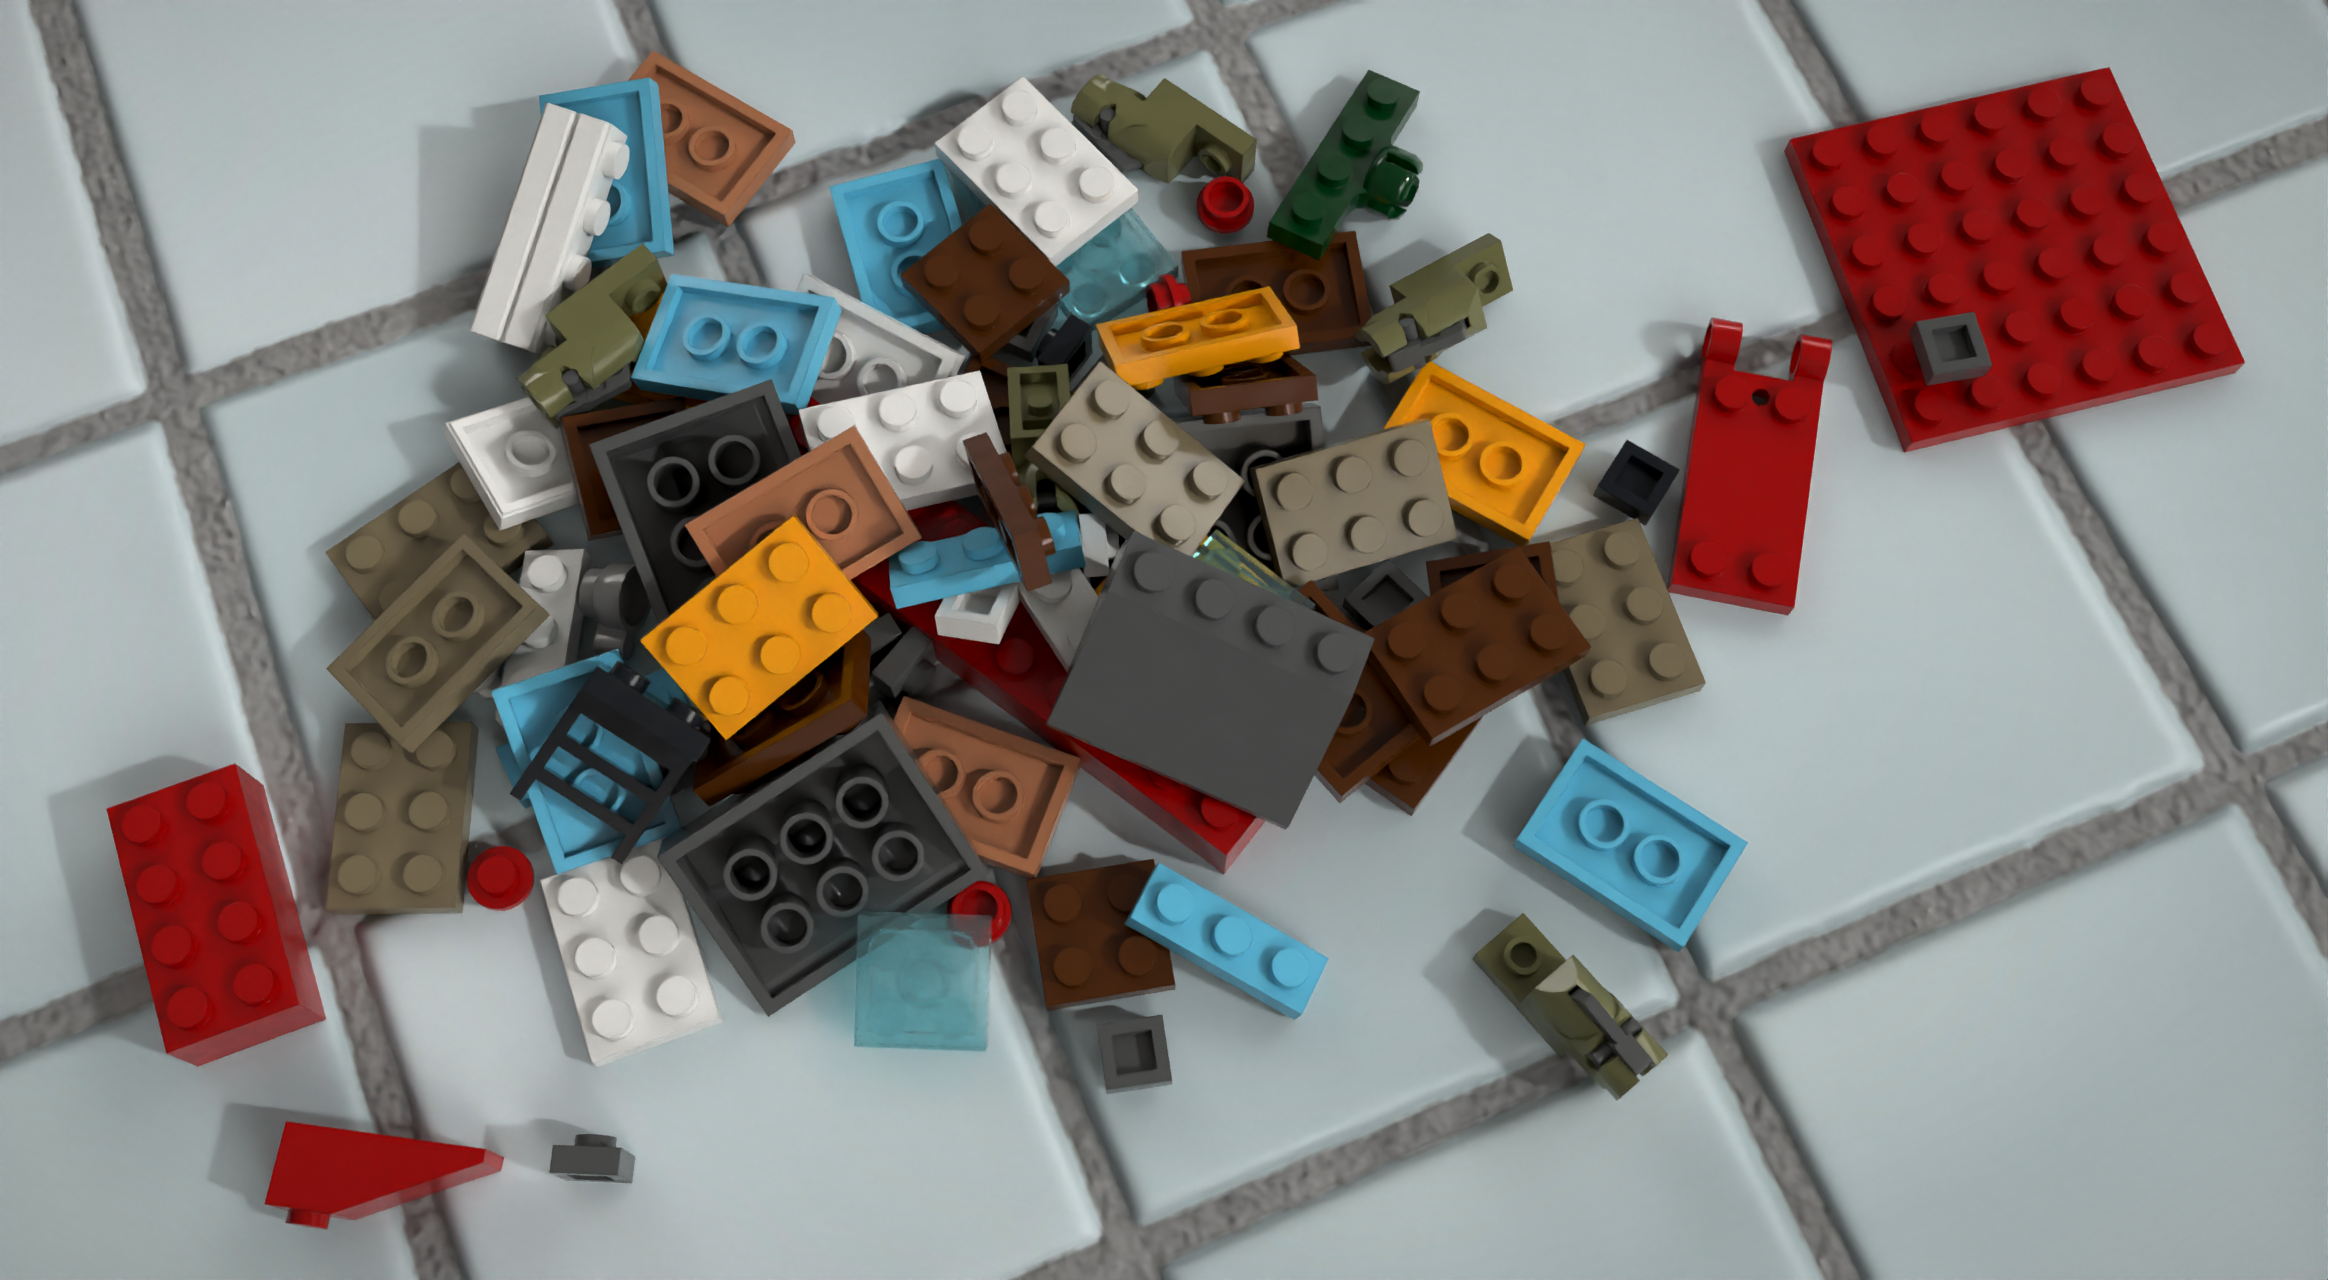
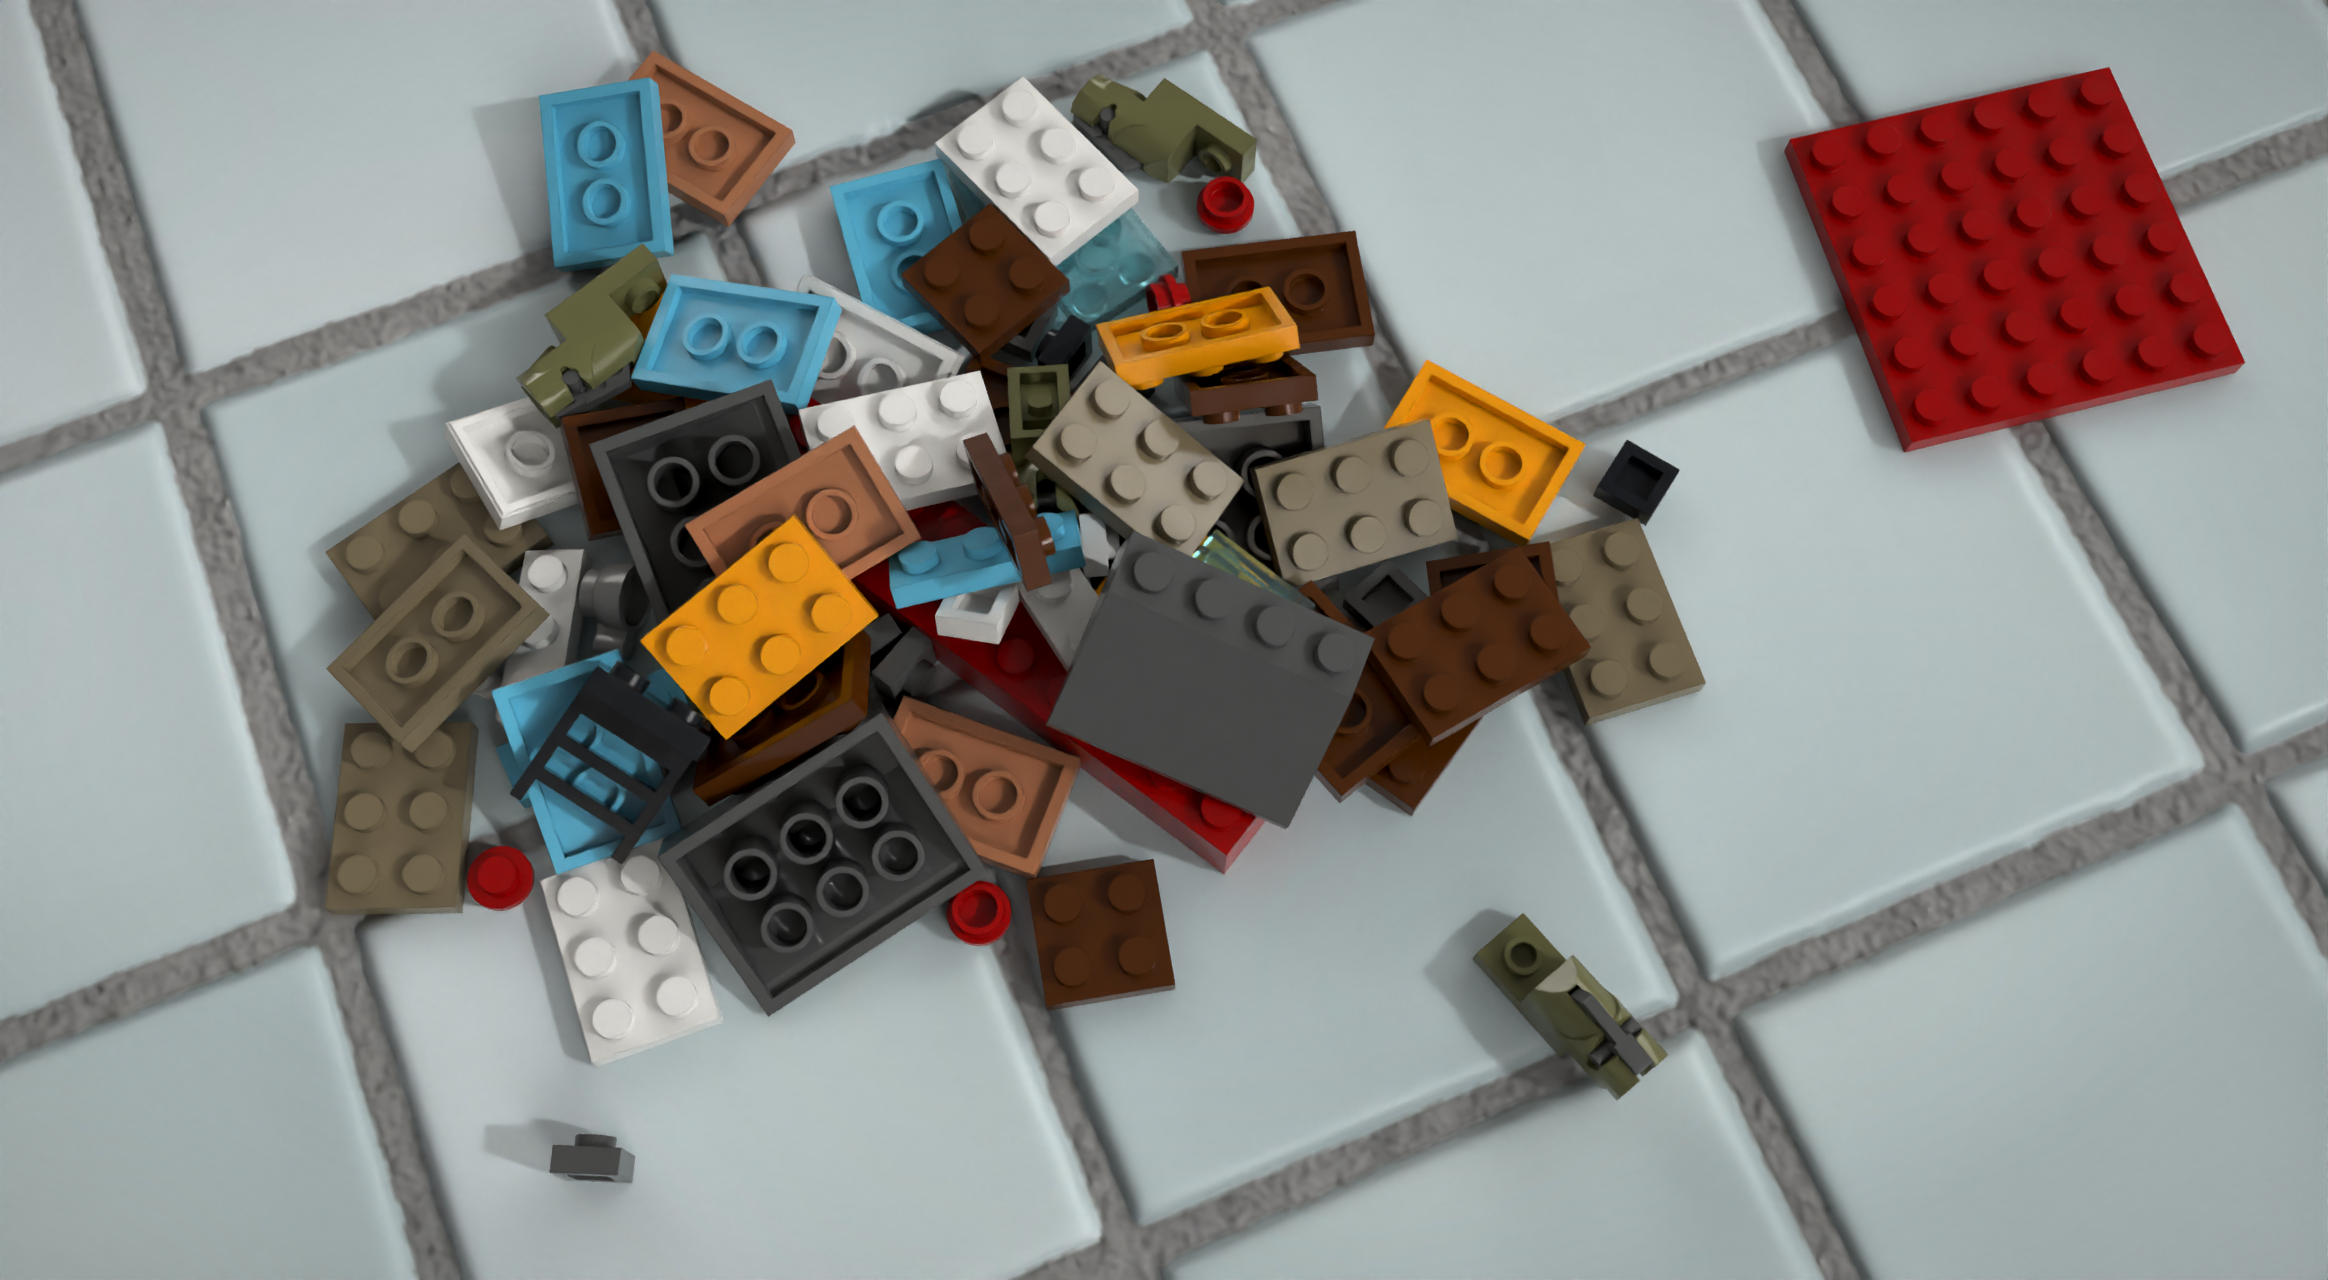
red brick [107,763,326,1067] -> none
red slope [264,1121,504,1230] -> none
white brick [469,102,629,356] -> none
clear light blue plate [854,911,992,1051] -> none
dark grey plate [1097,1015,1172,1094] -> none
medium azure plate [1125,863,1329,1020] -> none
dark green plate [1267,70,1423,261] -> none
olive plate [1356,233,1513,384] -> none
medium azure plate [1513,738,1748,952] -> none
red hinge [1667,317,1832,616] -> none
dark grey plate [1909,312,1992,386] -> none

